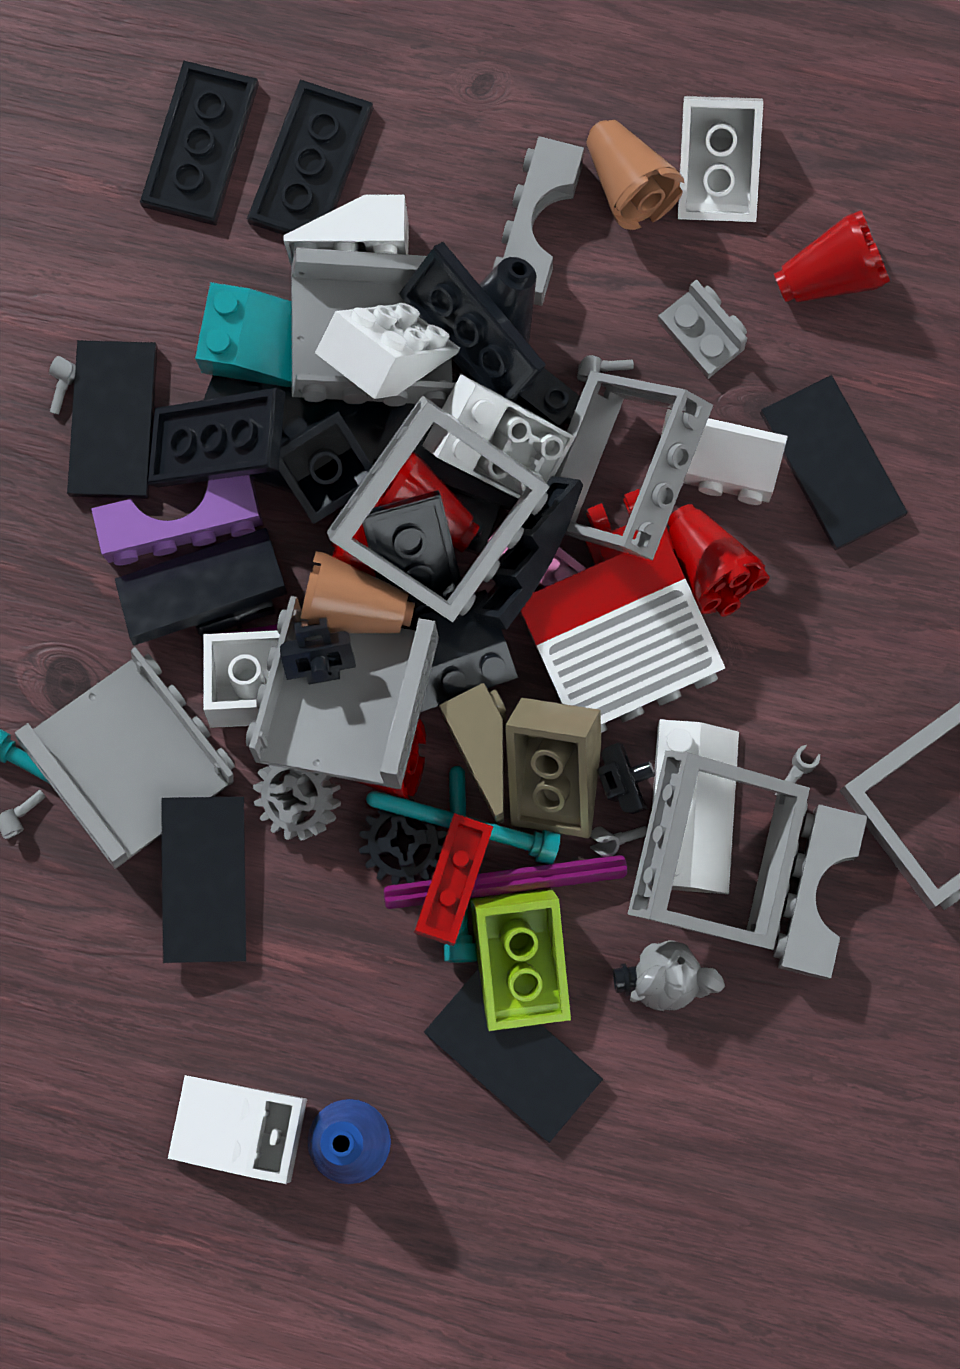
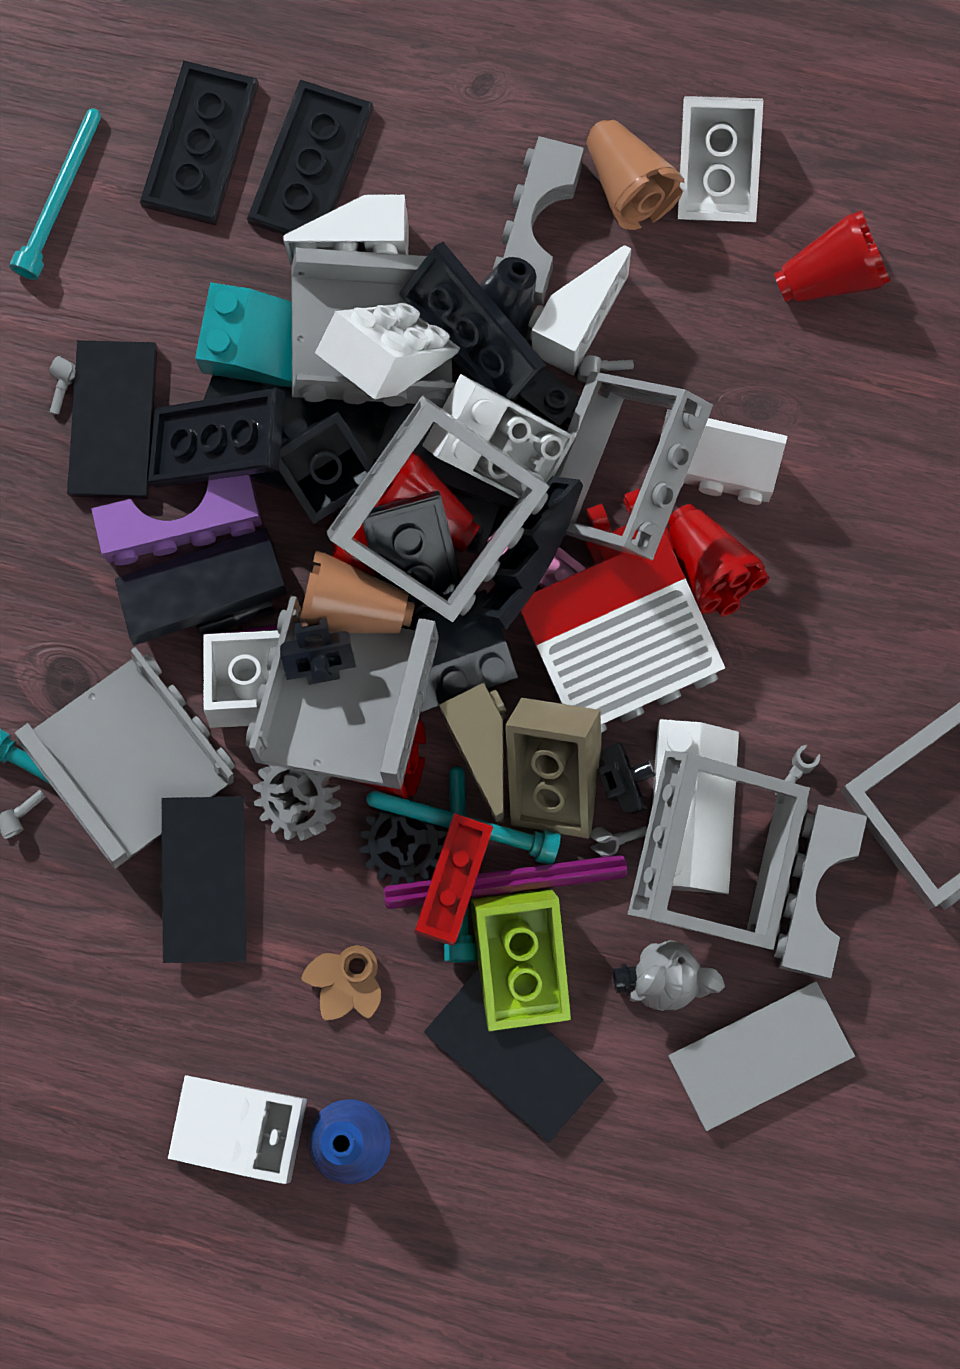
light grey bracket [657,280,747,379] -> none
black tile [760,375,908,551] -> none
none -> teal piece [9,108,101,280]
none -> medium nougat plate [301,945,382,1020]
none -> white slope [528,245,631,376]
none -> light grey tile [668,981,855,1131]

